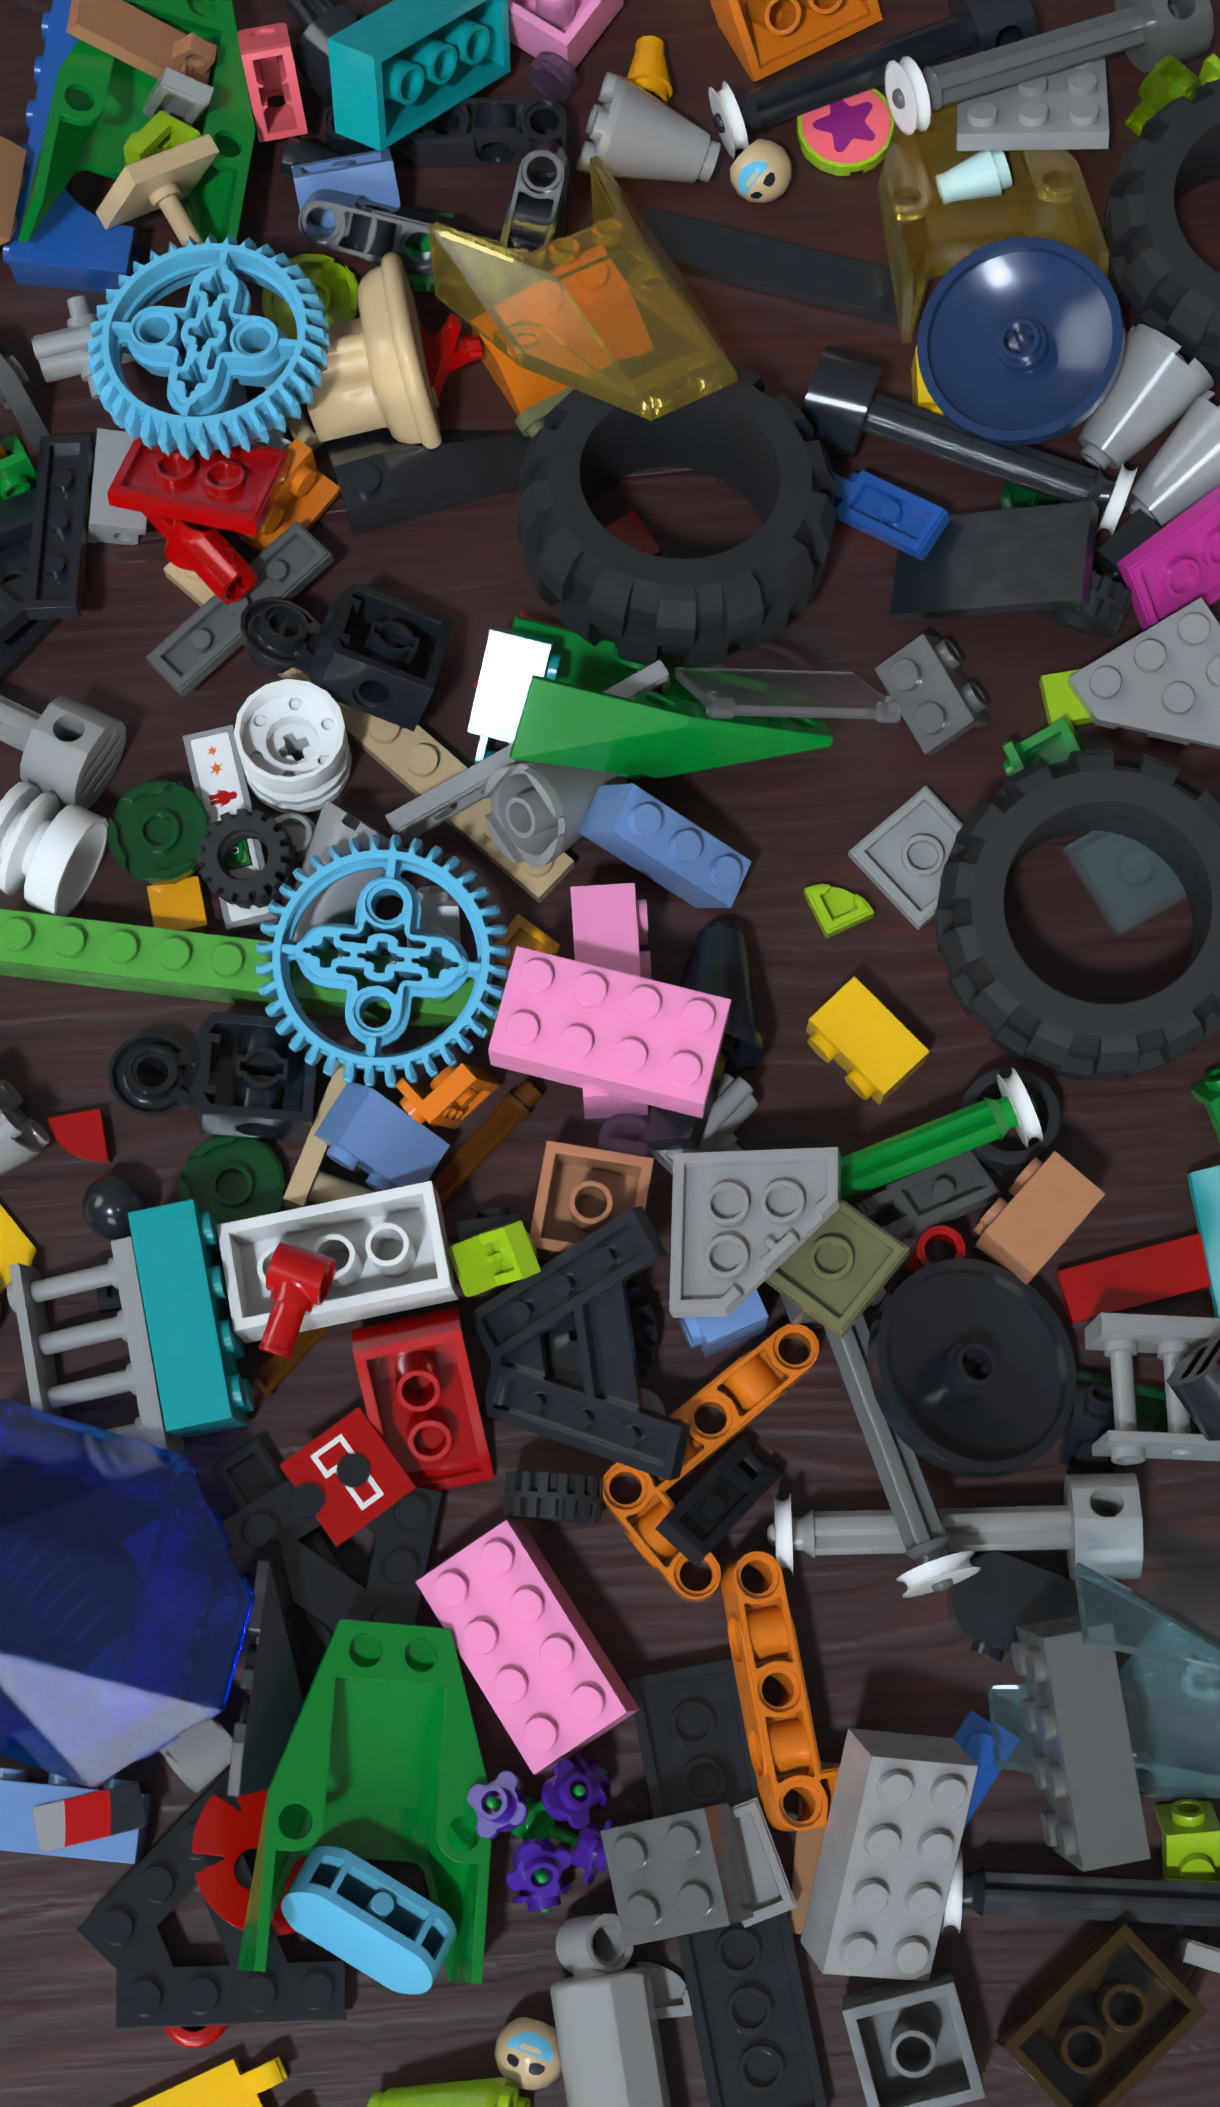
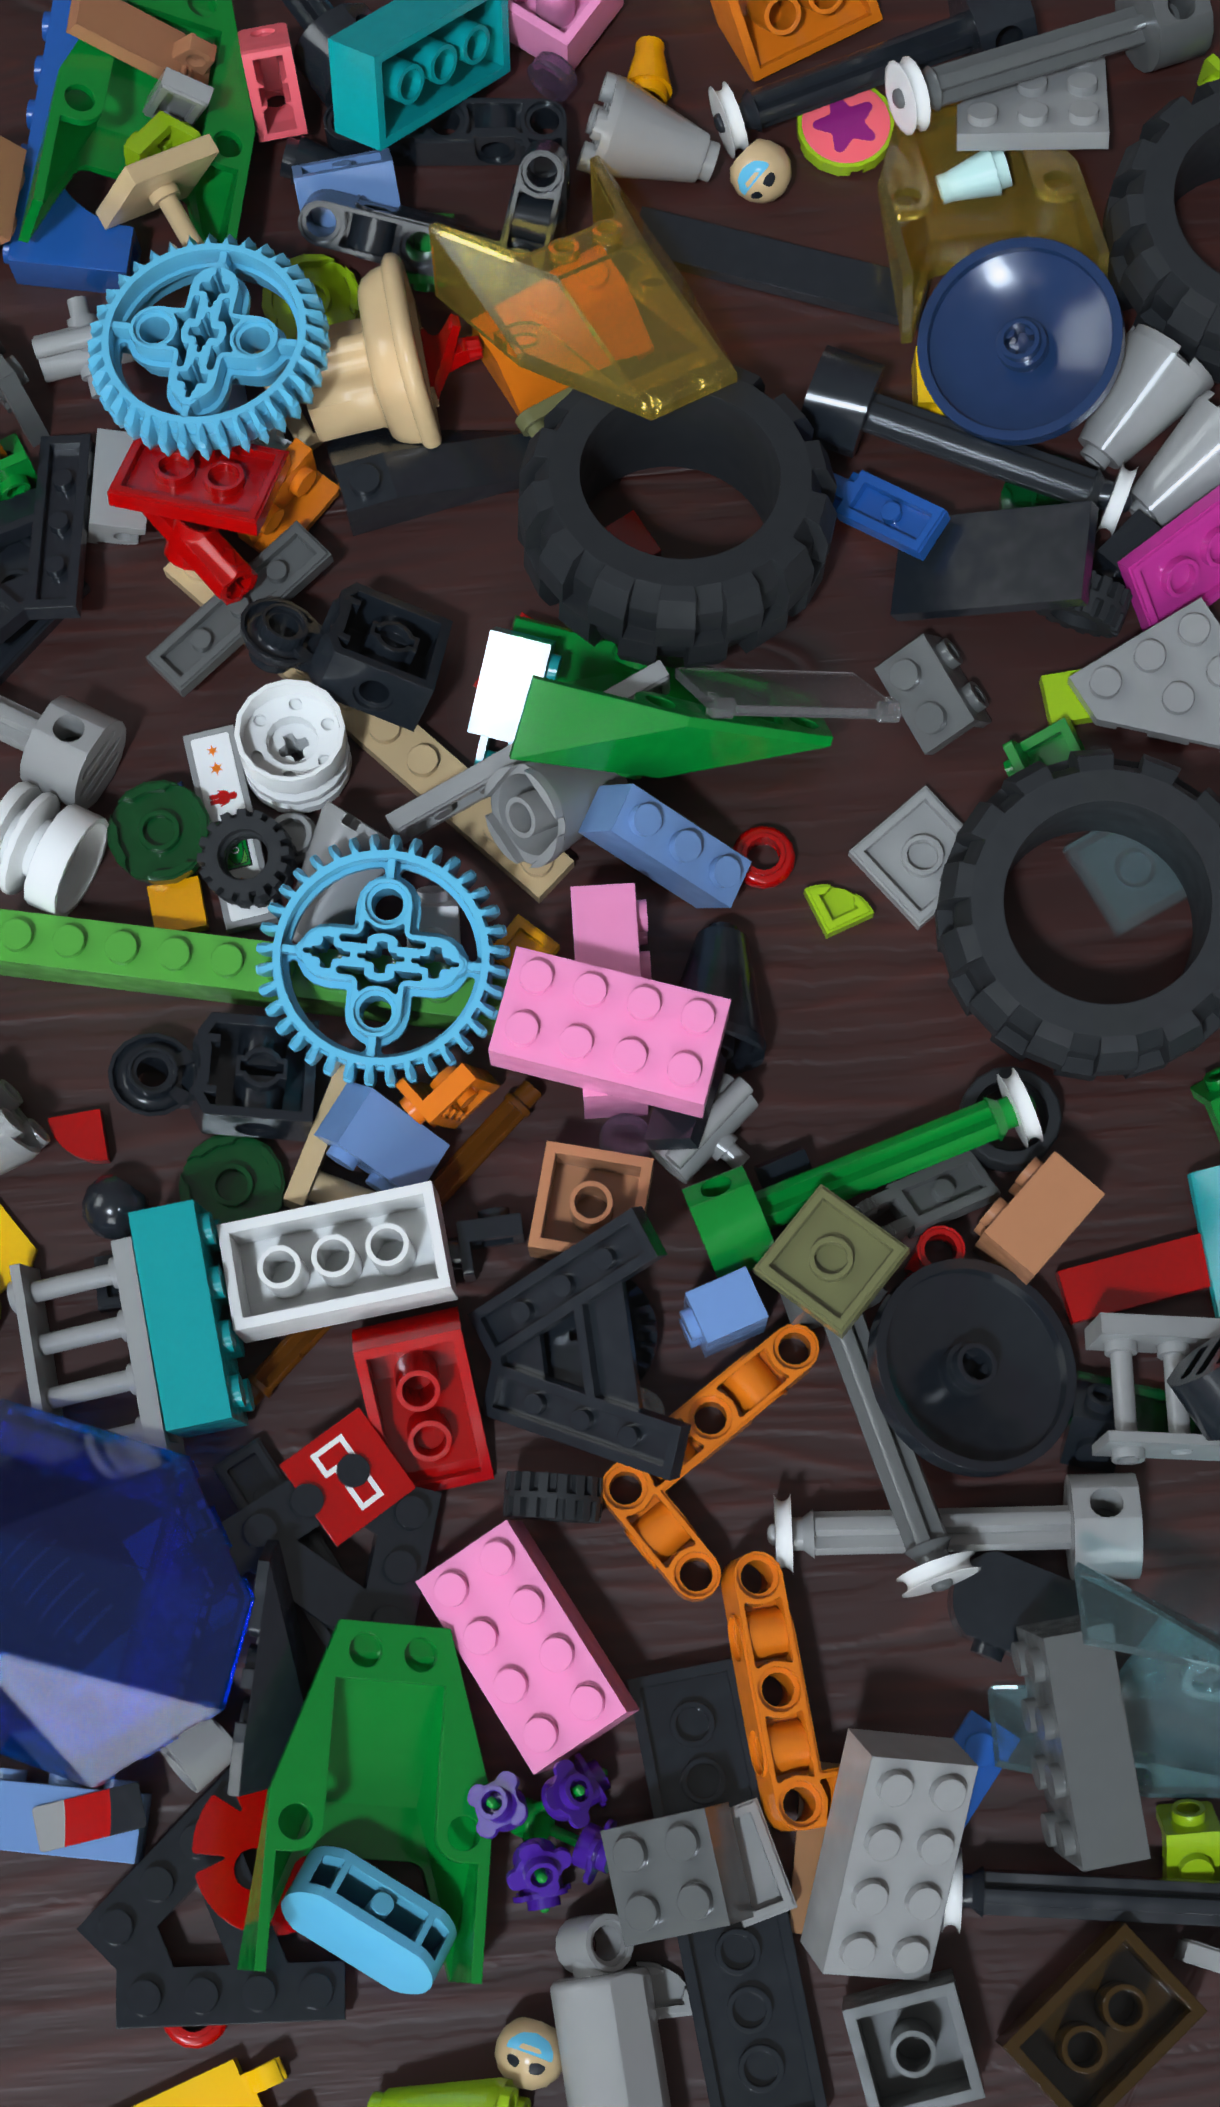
red pin [258,1242,336,1359] -> none
lime bracket [448,1220,541,1297] -> none
black plate [655,1435,784,1567] -> none
light grey plate [669,1147,841,1318] -> none
yellow brick [806,976,930,1105] -> none
clear neon green leg [1125,54,1202,137] -> none
none -> red piece [732,826,796,889]

